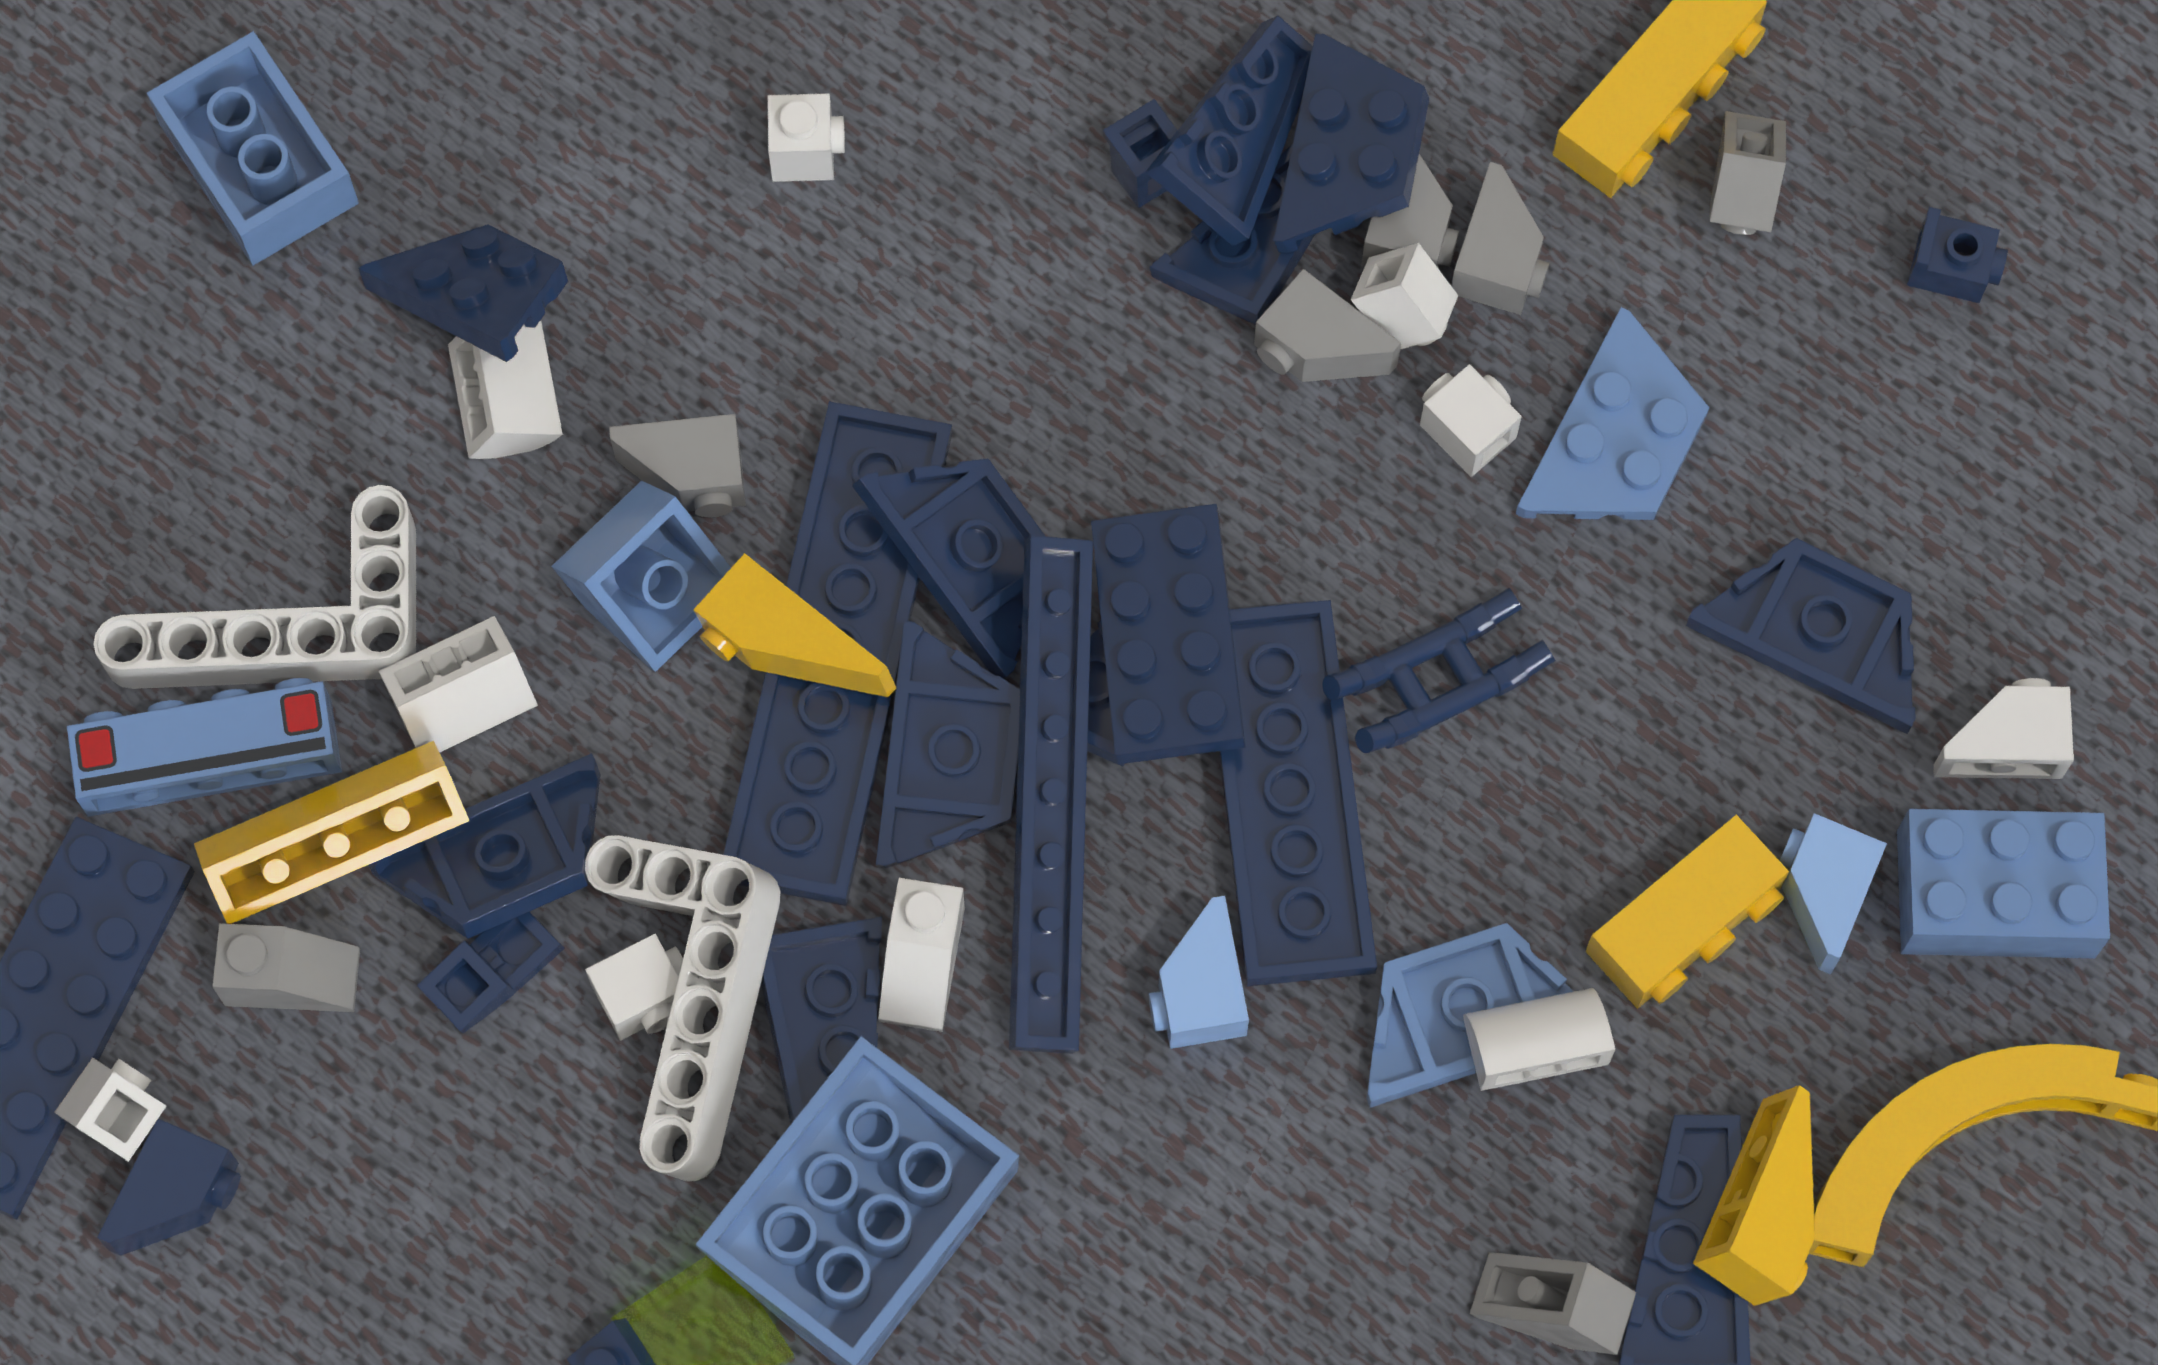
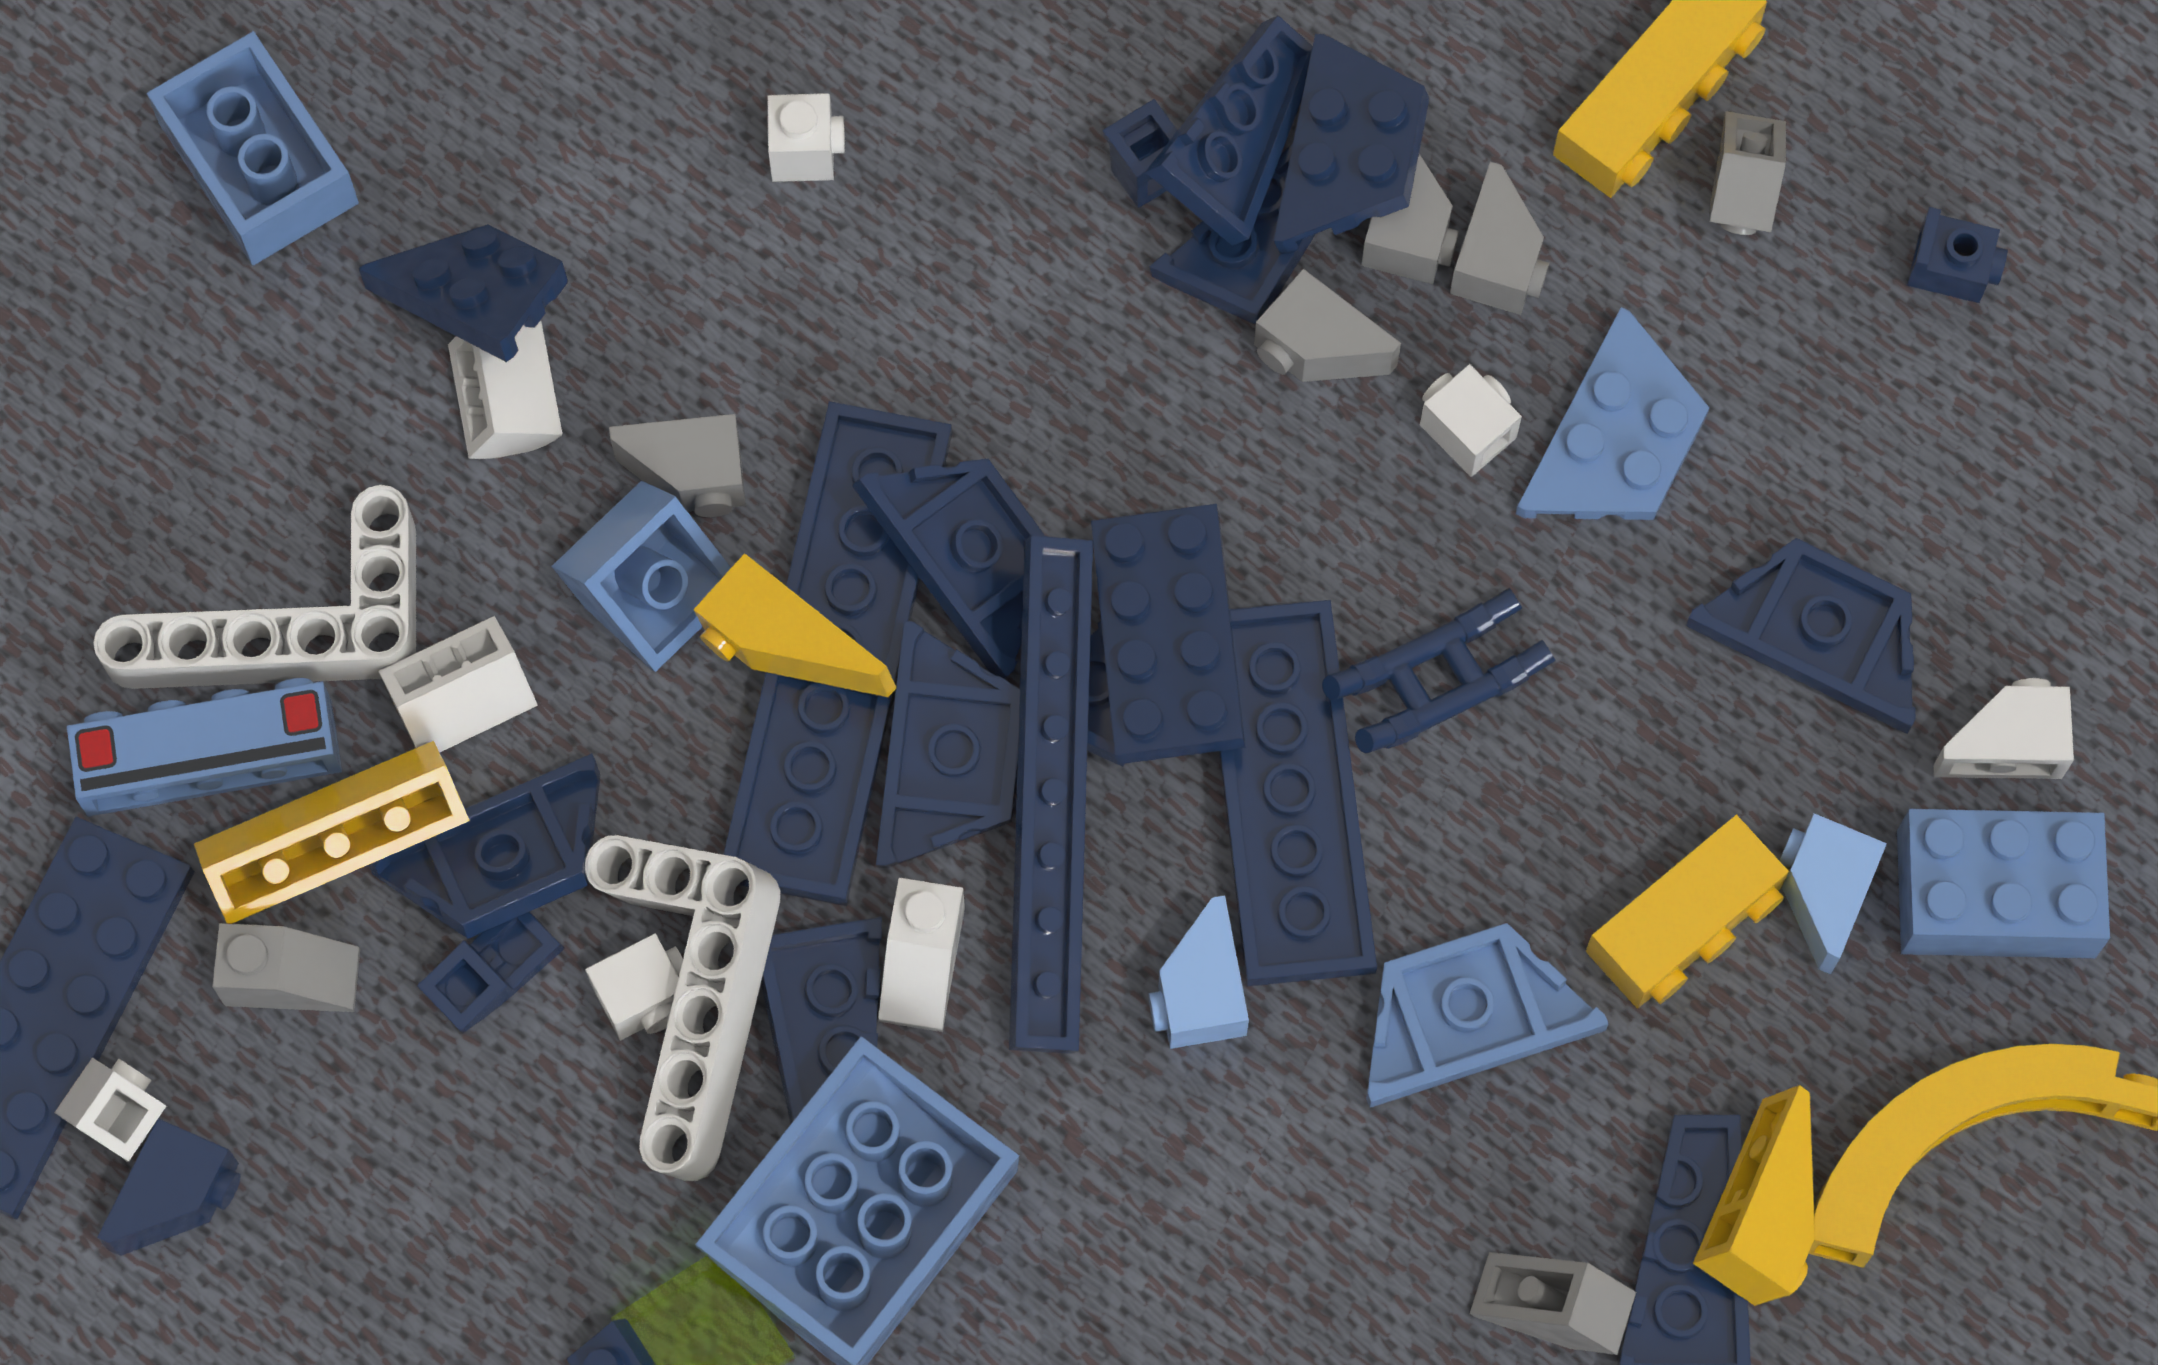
white brick [1351,243,1458,350] -> none
white brick [1463,988,1616,1091] -> none

